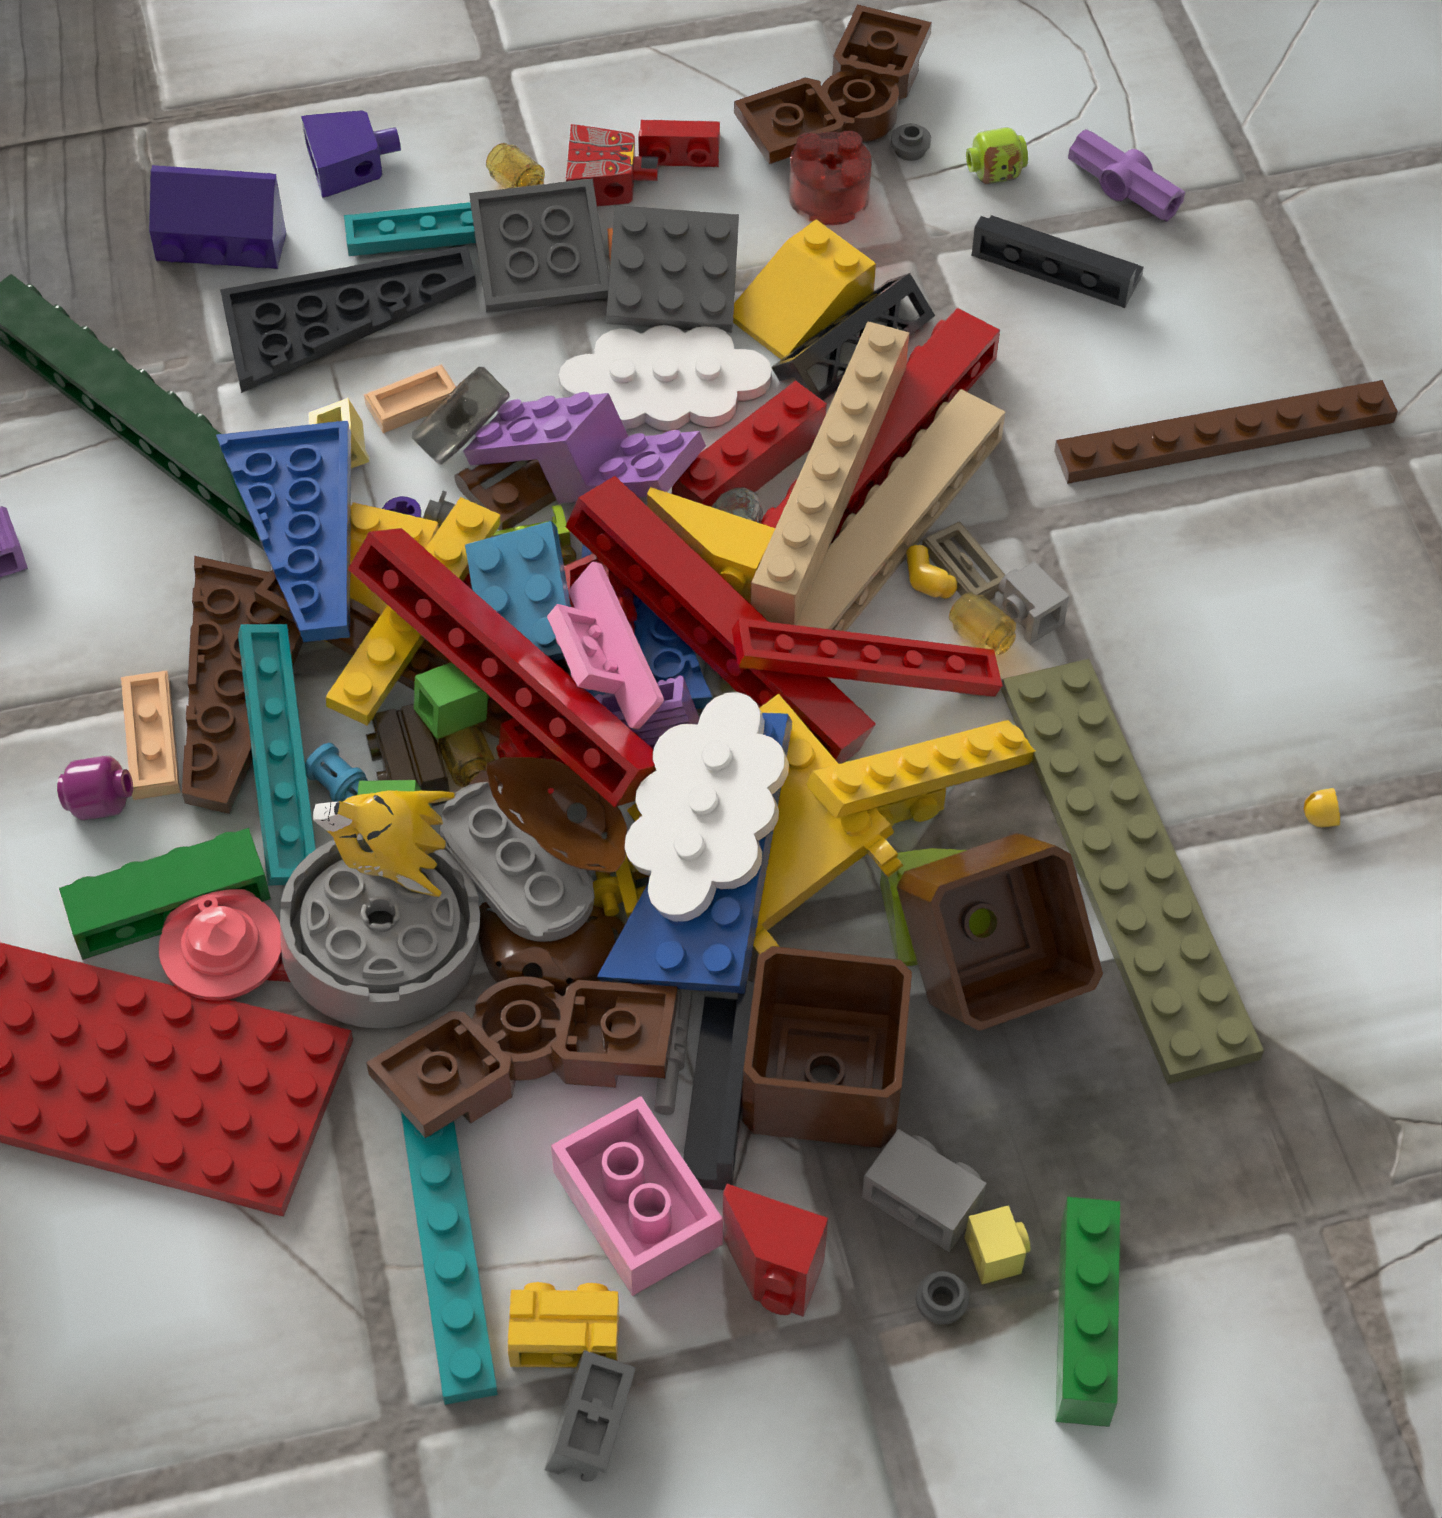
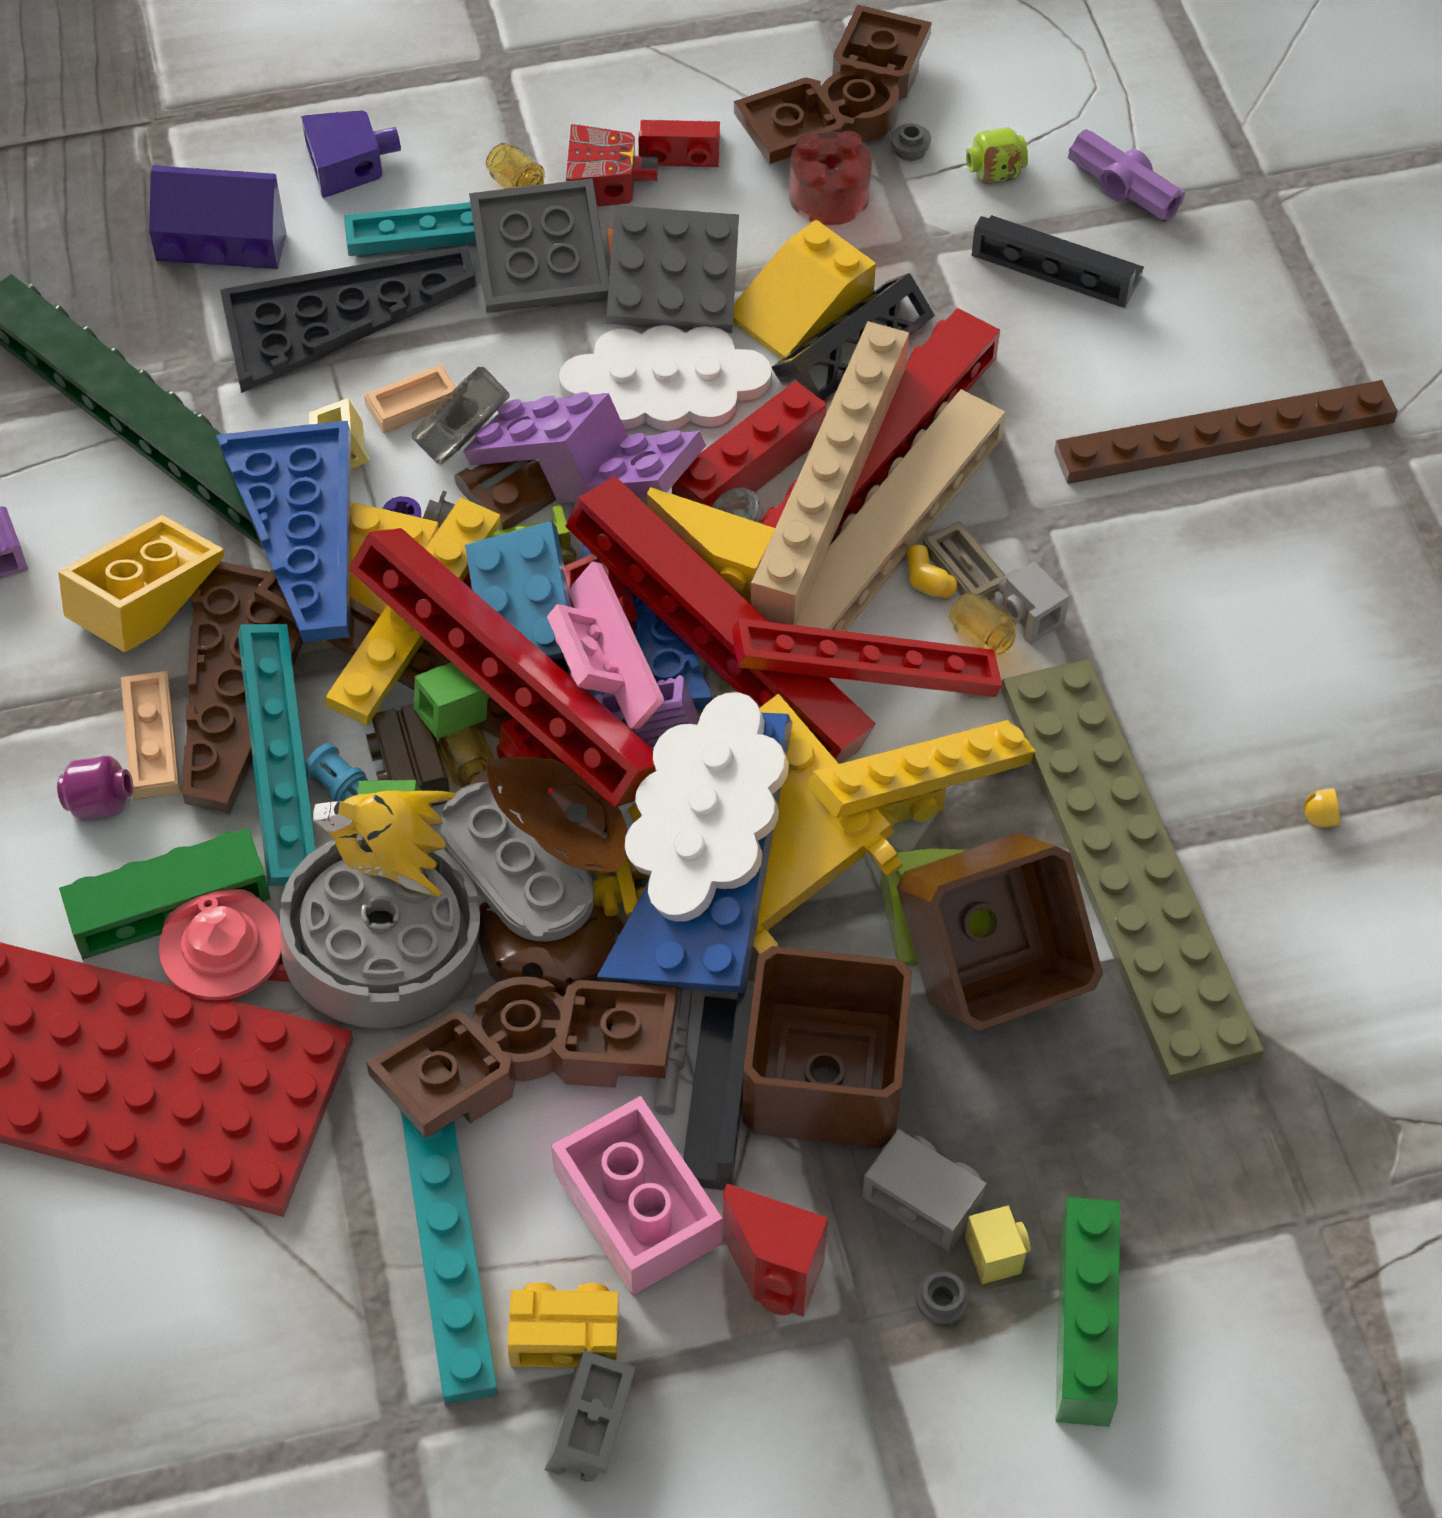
none -> yellow slope [58,515,224,653]

